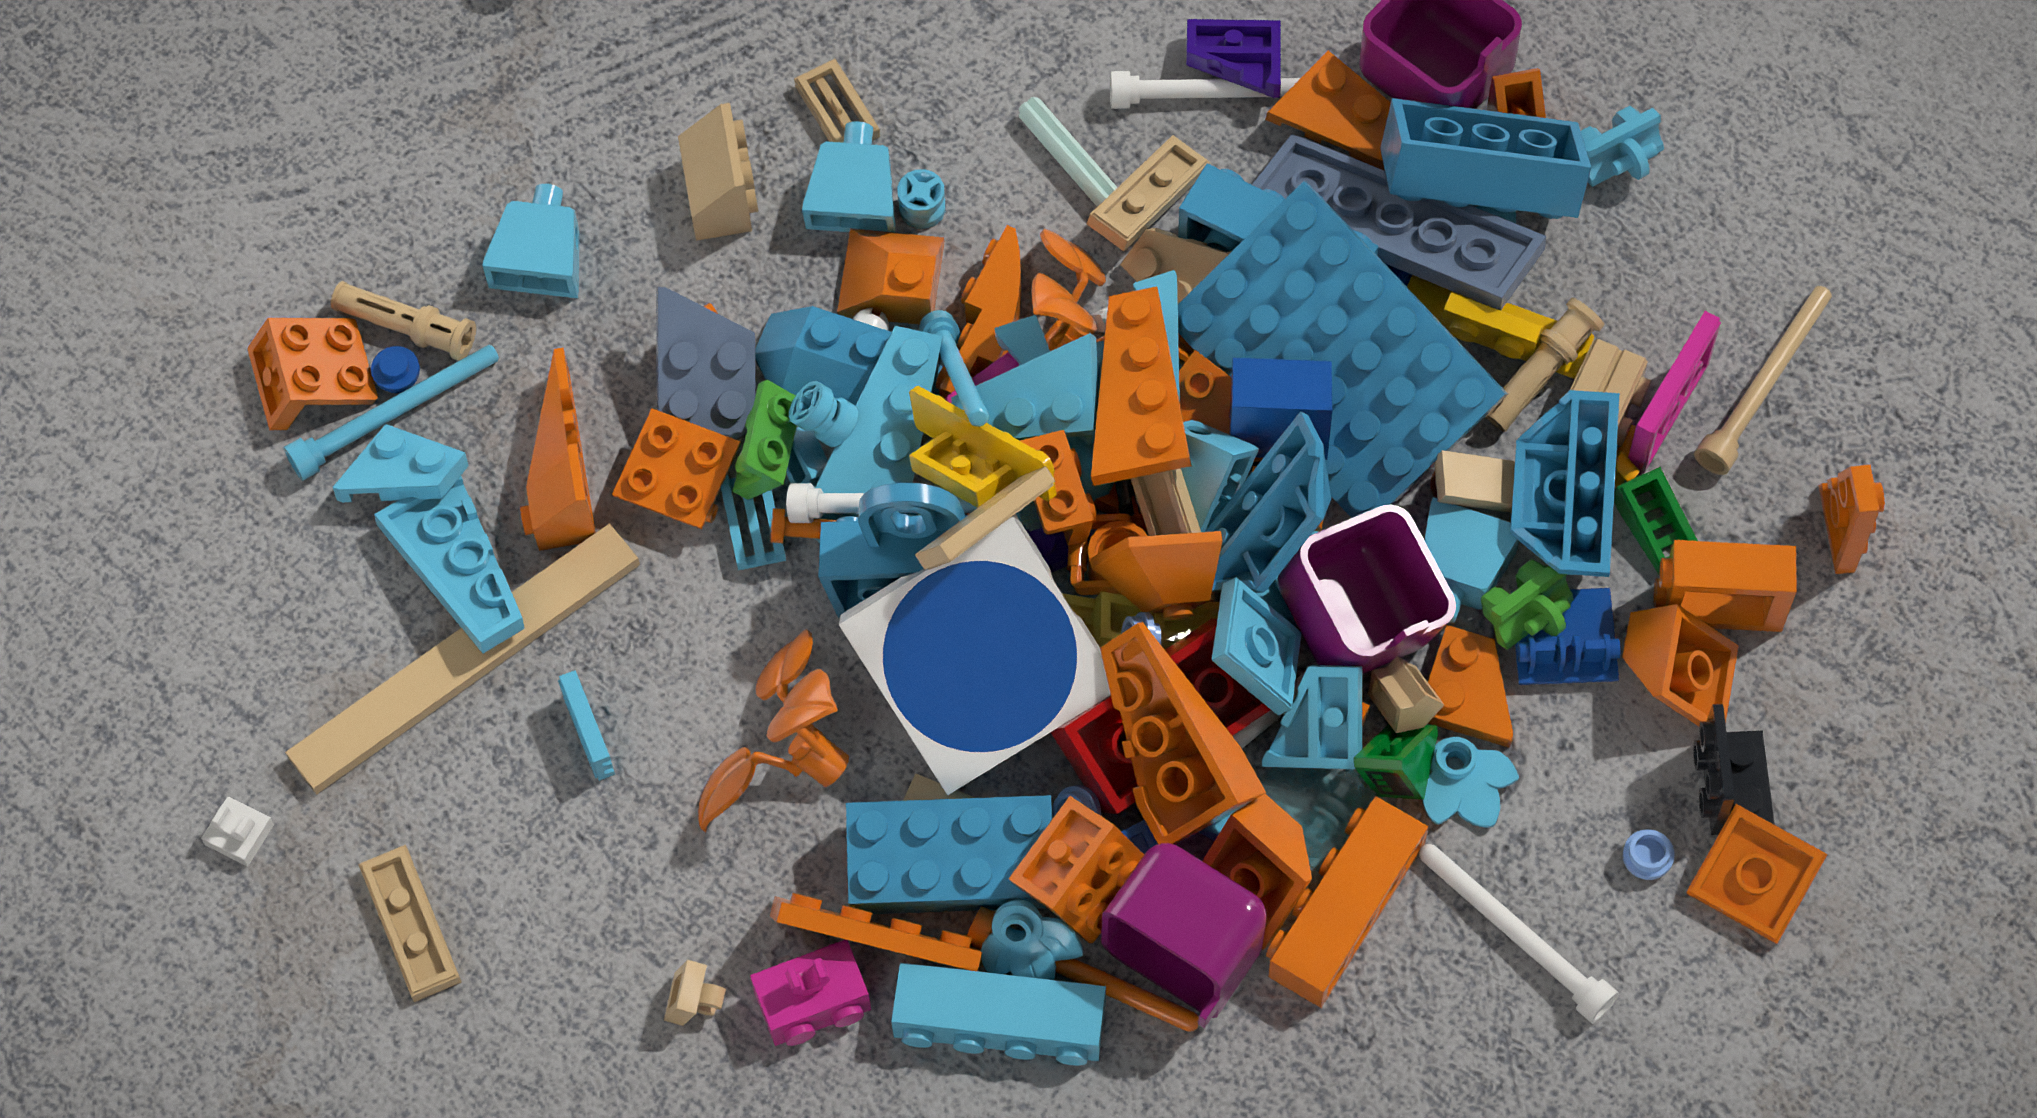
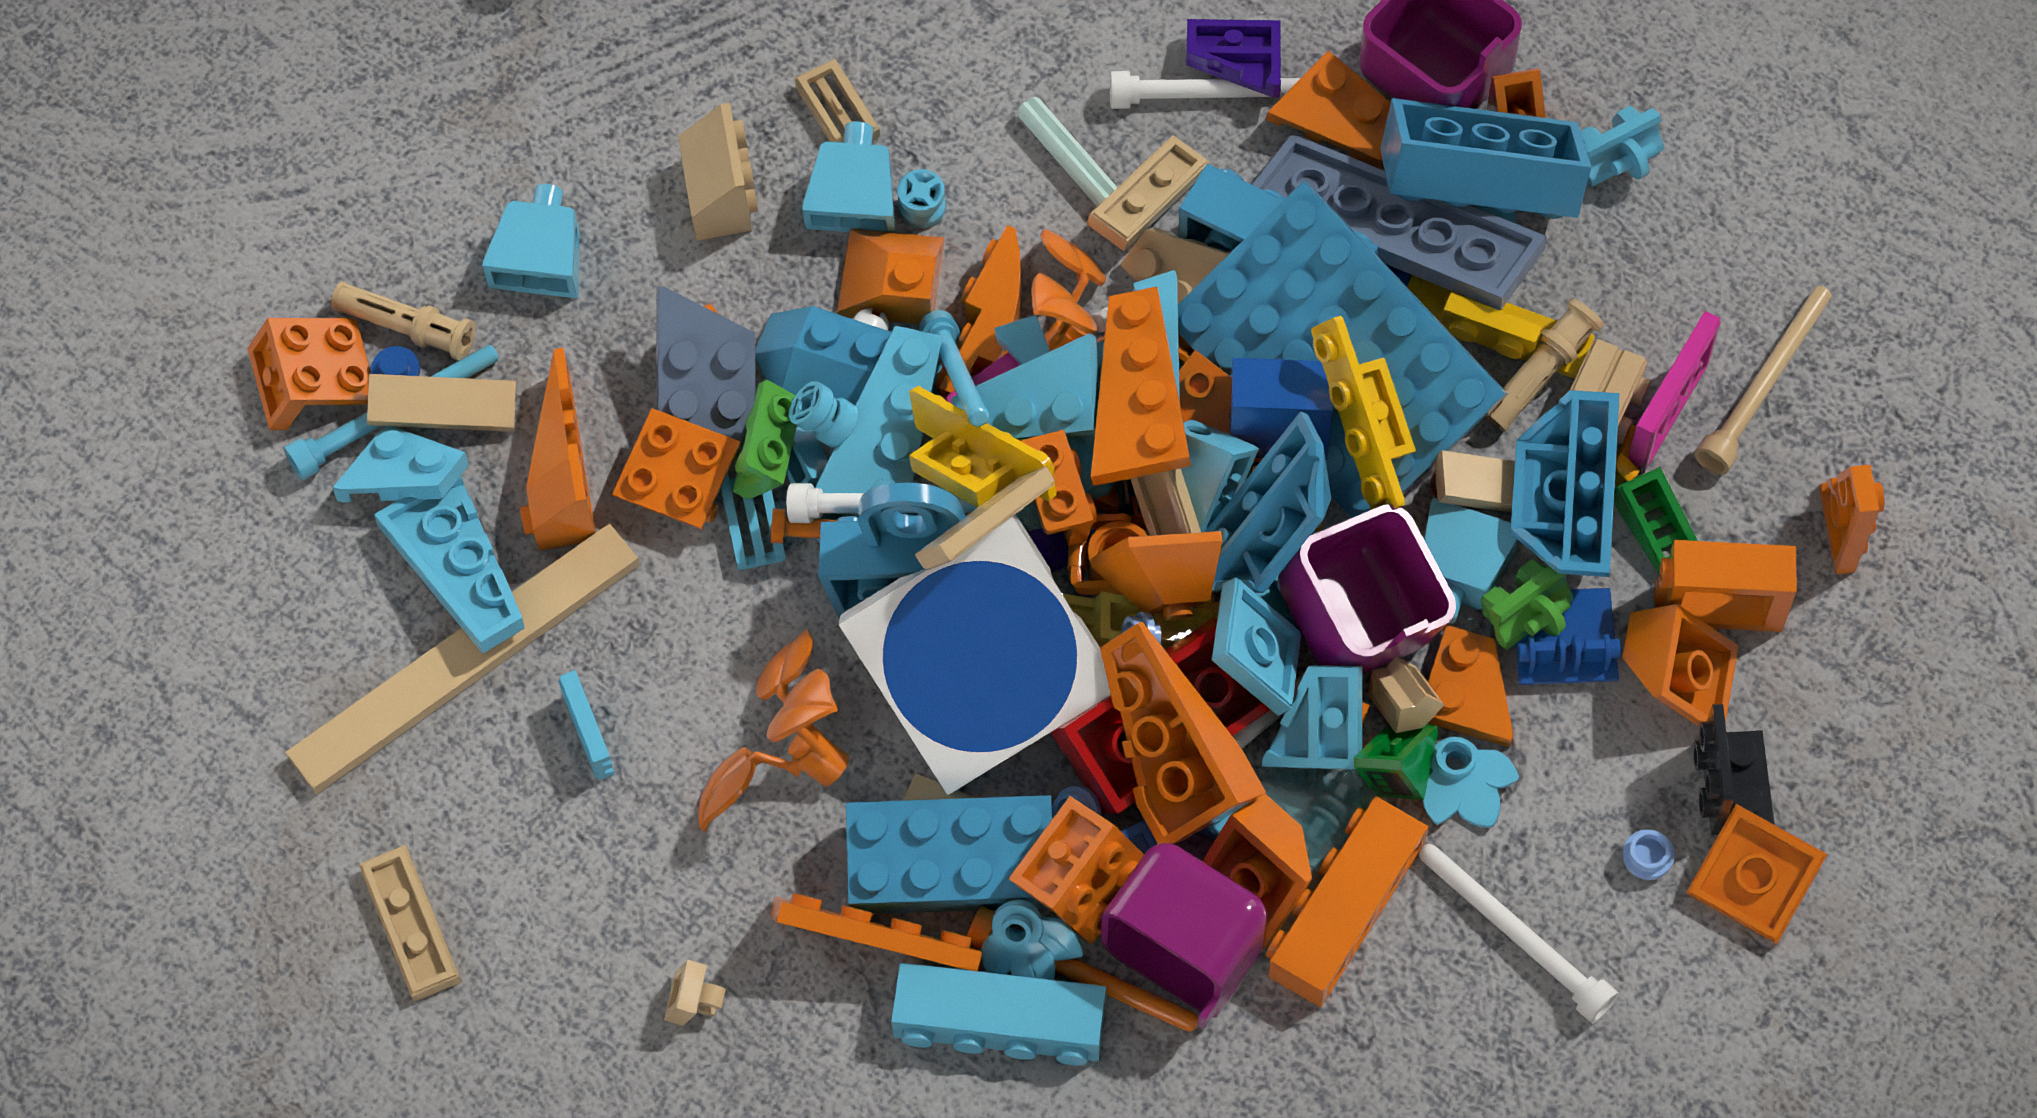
white tile [201,796,274,867] -> none
dark pink brick [750,939,871,1046] -> none
none -> tan tile [367,374,516,432]
none -> yellow bracket [1311,316,1416,510]

